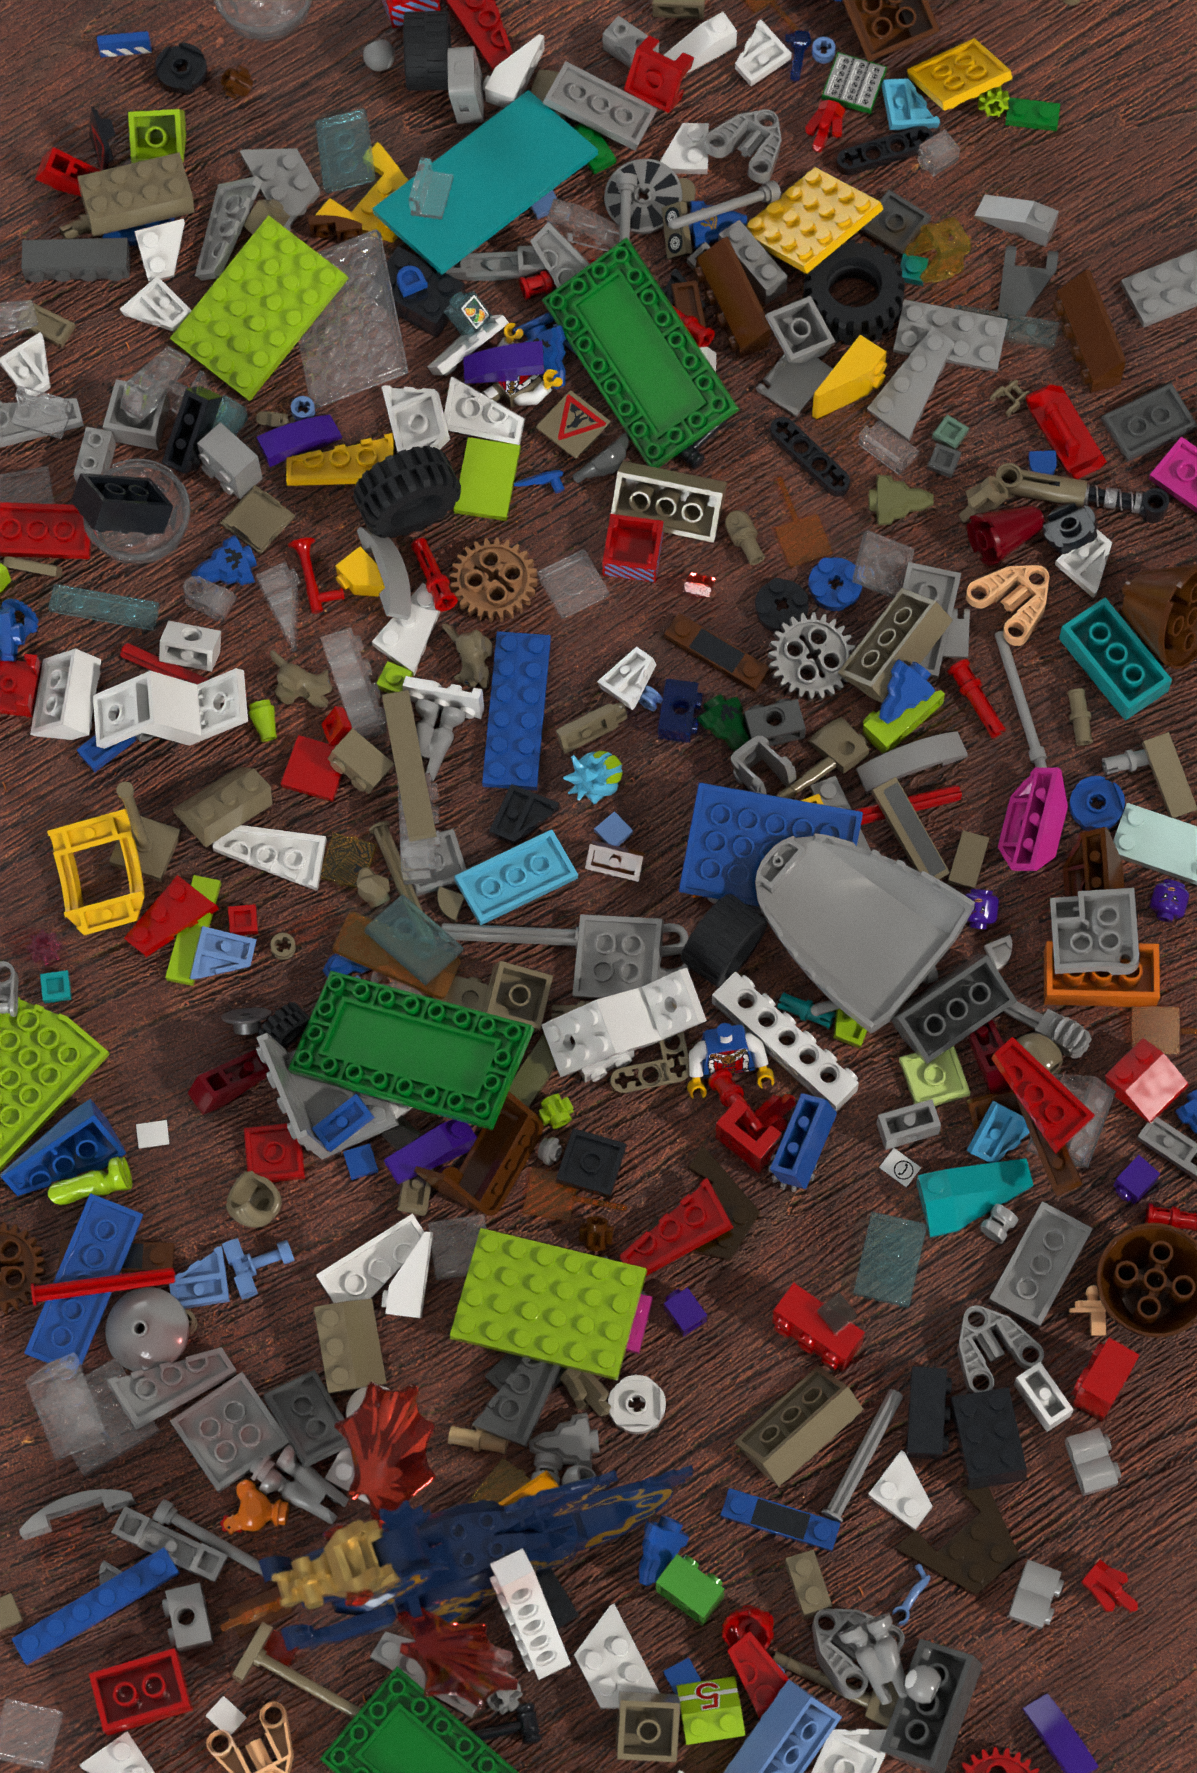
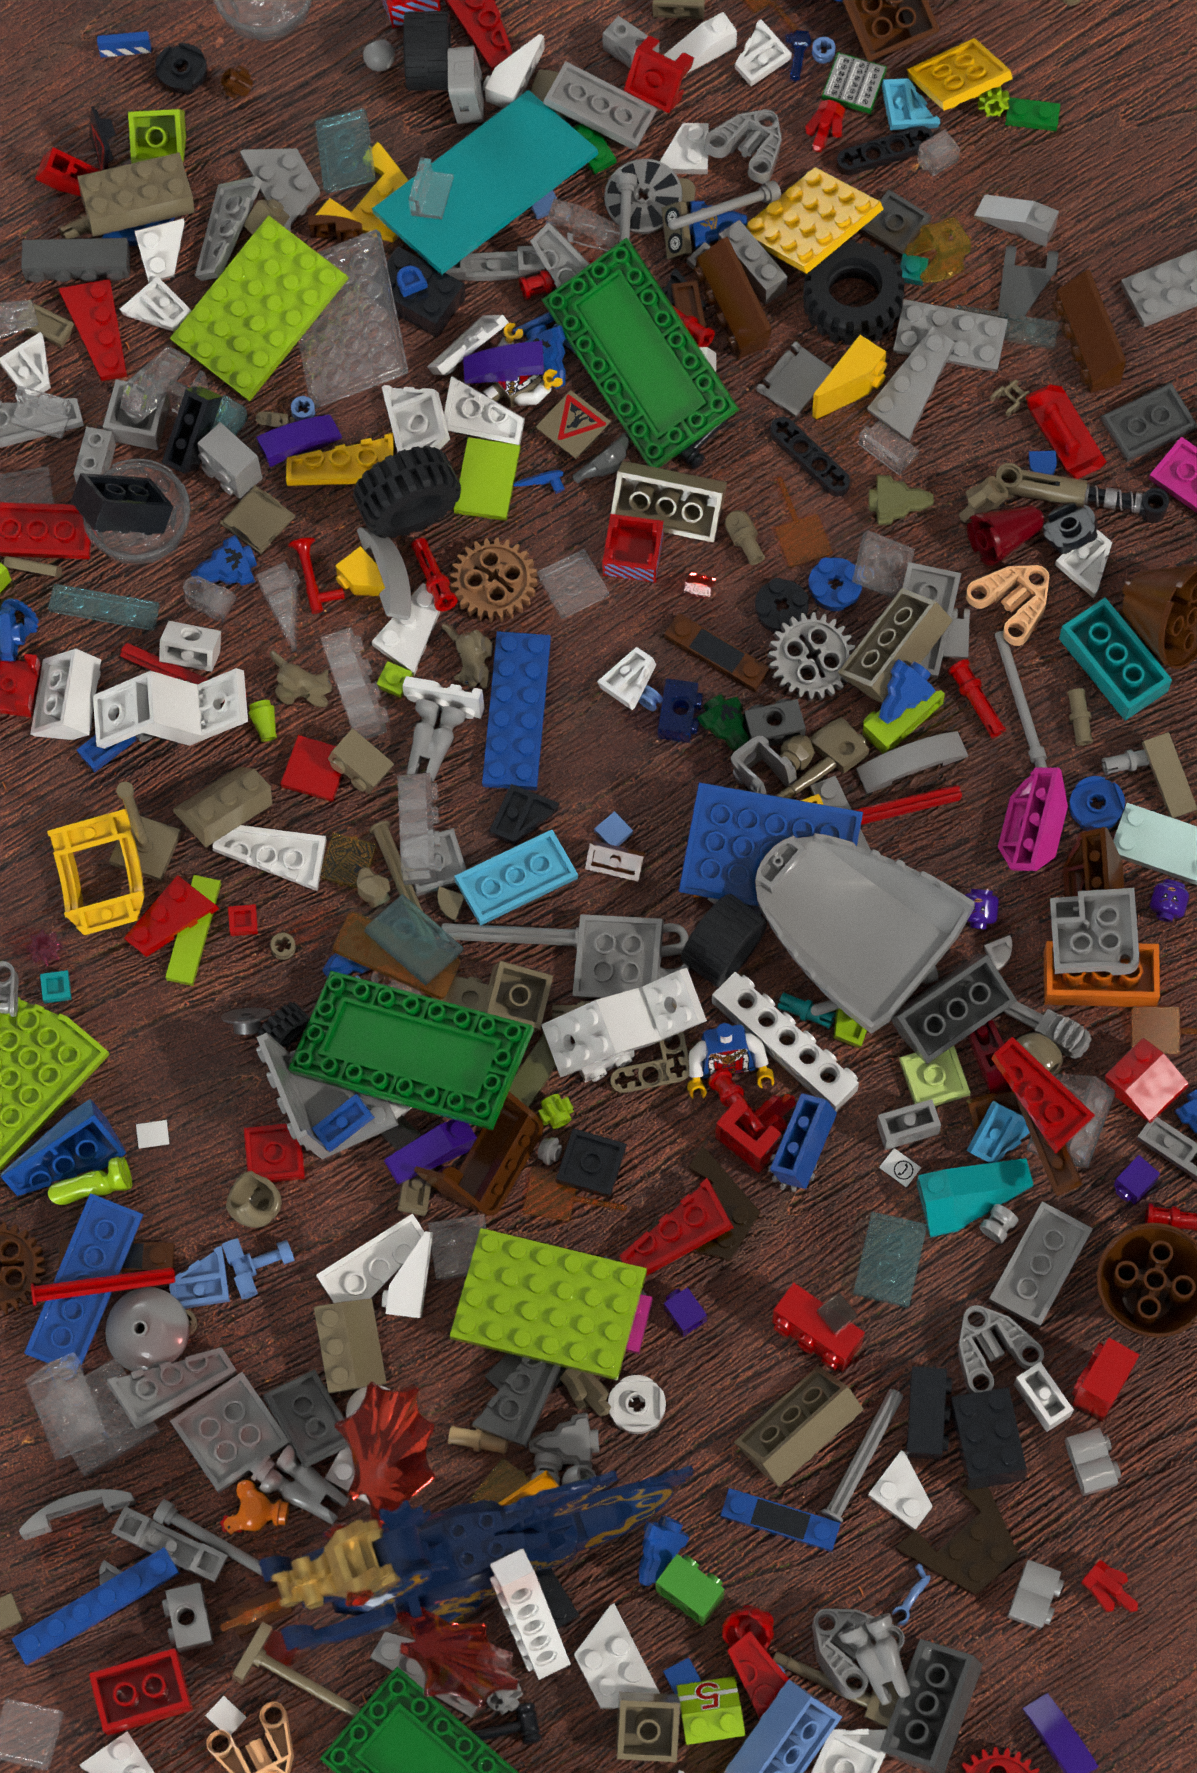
dark red slope [188,1049,270,1115] -> none
medium blue wing [189,926,257,980] -> none
red plate [321,706,352,746] -> none
blue tile [343,1144,378,1180] -> none
dark tan tile [382,690,437,842] -> none
clear light blue brick [444,291,492,336] -> none
dark tan hinge [556,702,627,754] -> none
medium azure hair [563,751,622,804] -> none
reddish brown gear [578,1216,614,1251] -> none
light grey slope [765,296,835,363] -> none
dark tan brick [785,1550,832,1620] -> none
tile [871,777,950,879] -> none
light grey piece [904,1665,941,1704] -> none
dark grey tile [927,443,962,478] -> none
sand green tile [932,415,969,450] -> none
dark tan tile [948,831,989,890] -> none
light nougat piece [1069,1285,1106,1336] -> none
none -> red wing [58,279,127,381]
none -> dark tan rock [780,735,815,771]

